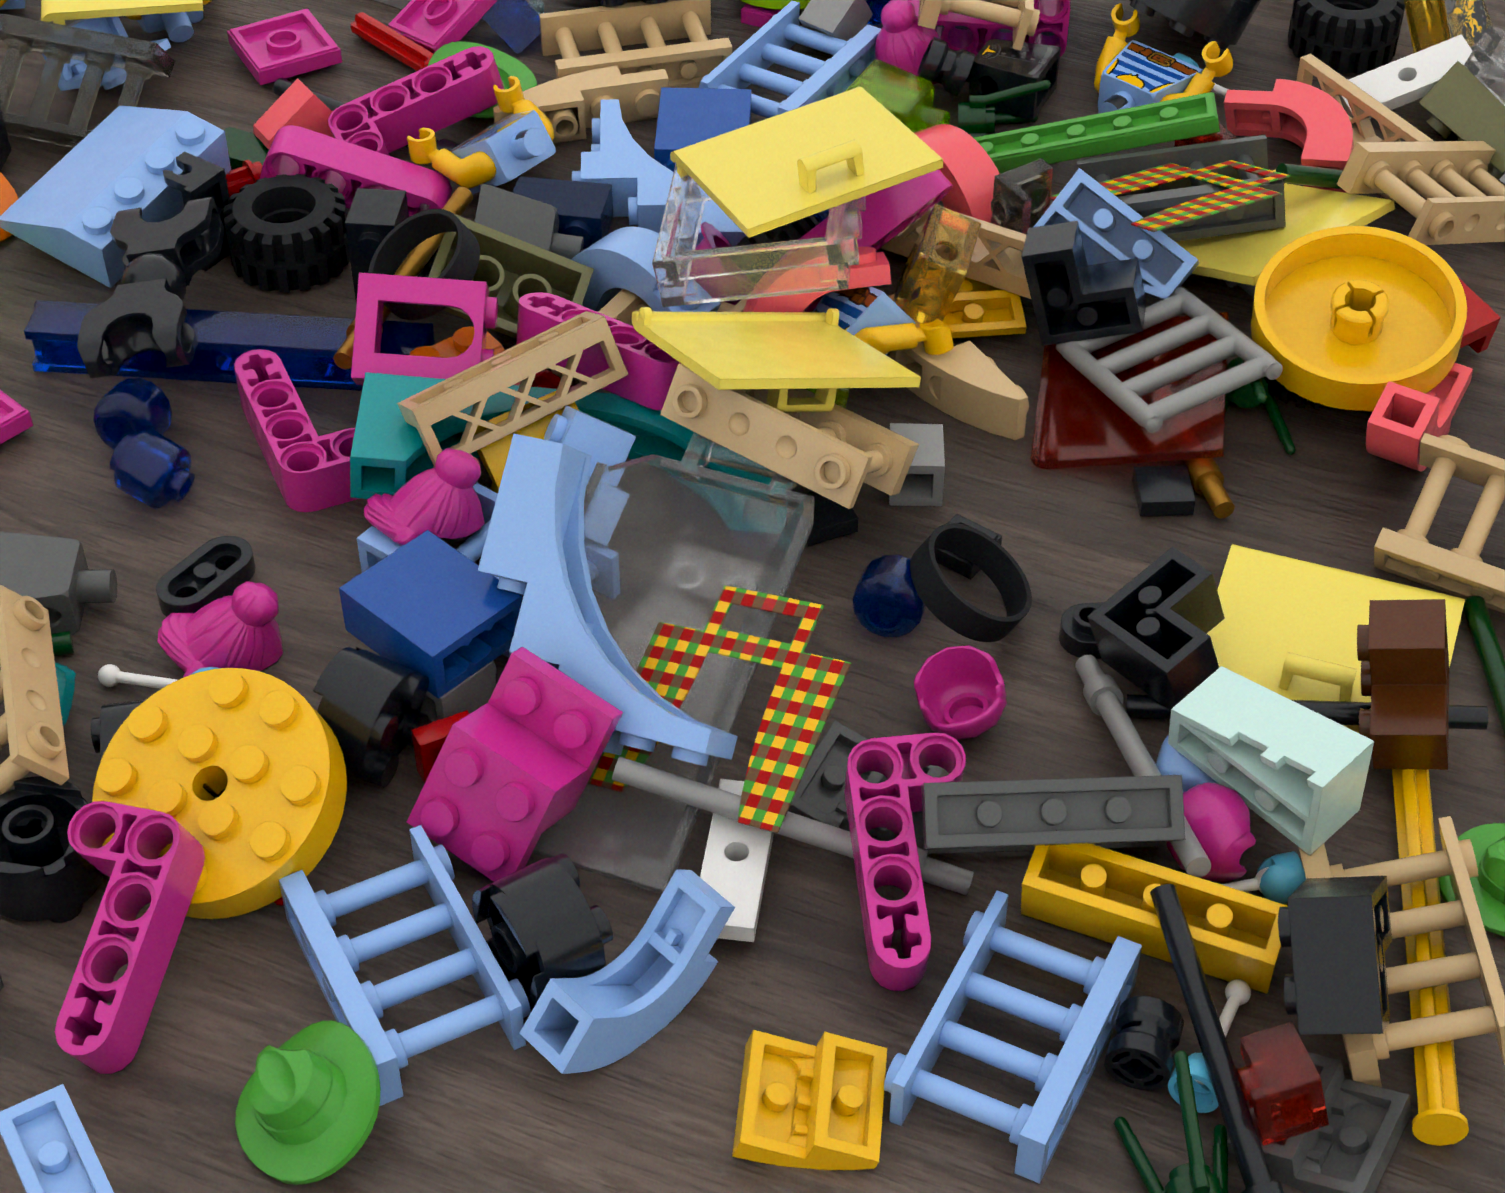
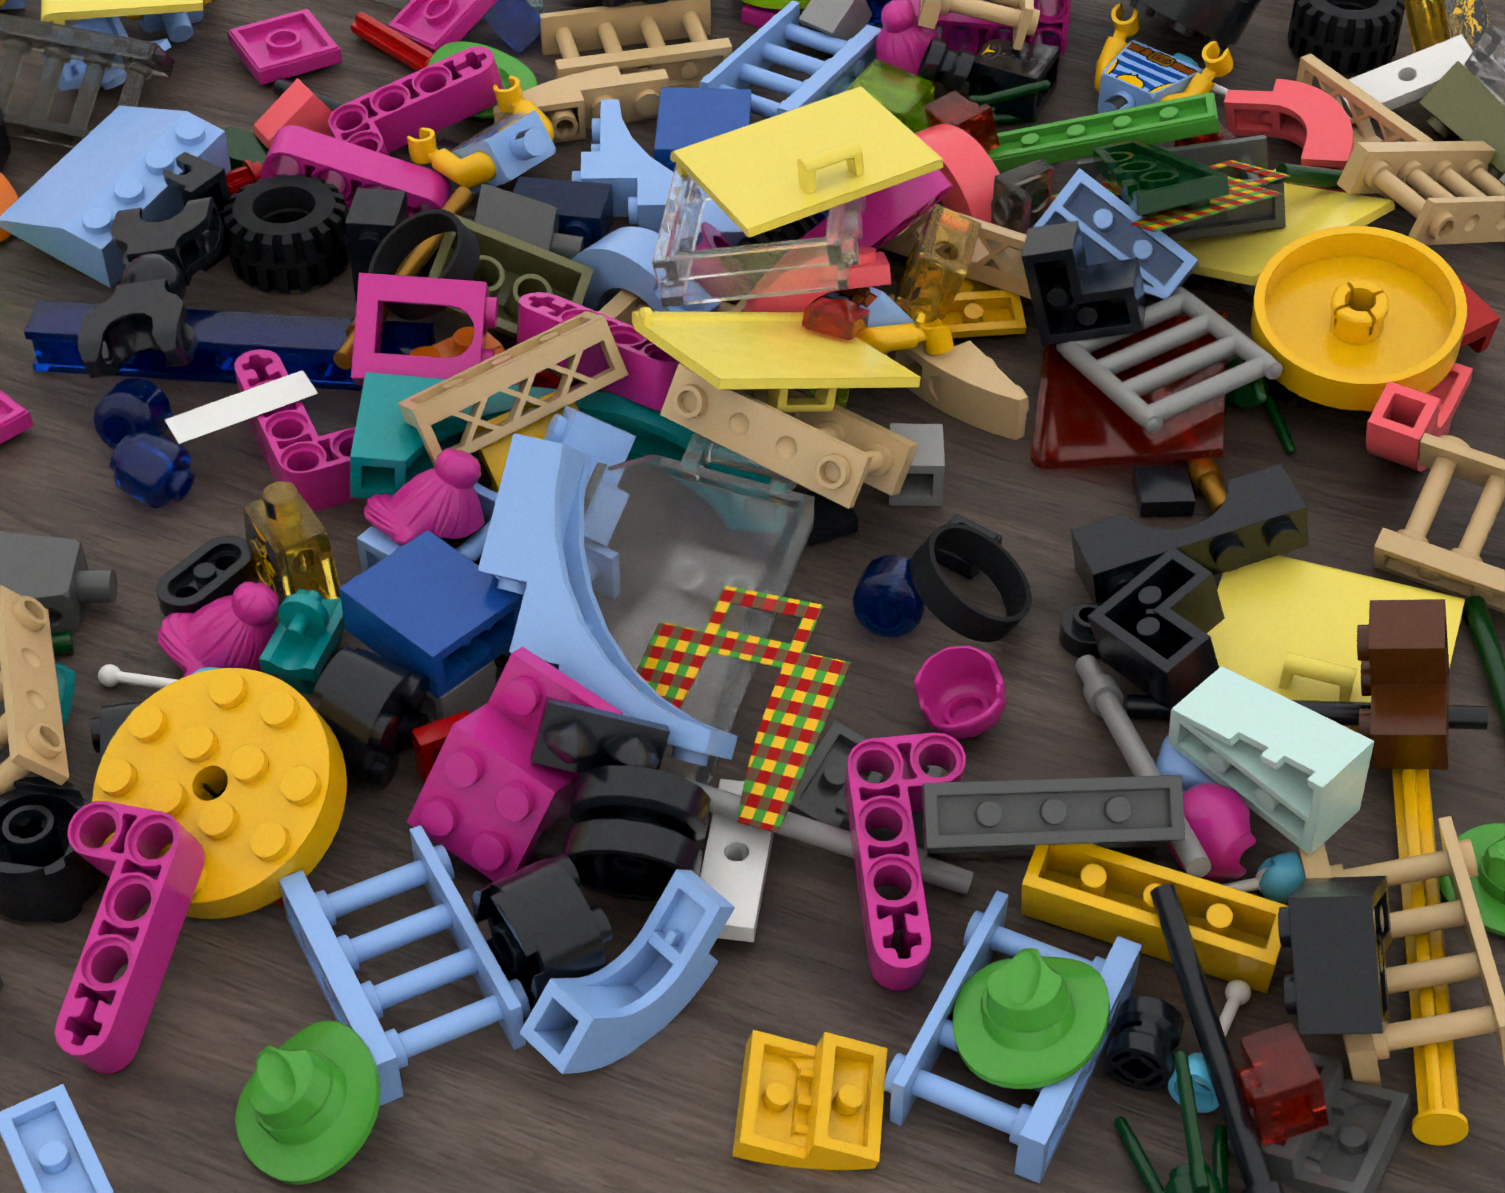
none -> white sticker [164,370,318,444]
none -> clear yellow torso [243,481,340,606]
none -> teal hips [259,588,345,694]
none -> black tile [531,697,670,774]
none -> black wheel [562,765,711,901]
none -> clear red tile [802,297,870,340]
none -> clear red brick [924,90,1000,152]
none -> bright green hat [952,948,1110,1089]
none -> black arch [1071,464,1308,603]
none -> dark green wing [1093,138,1229,216]

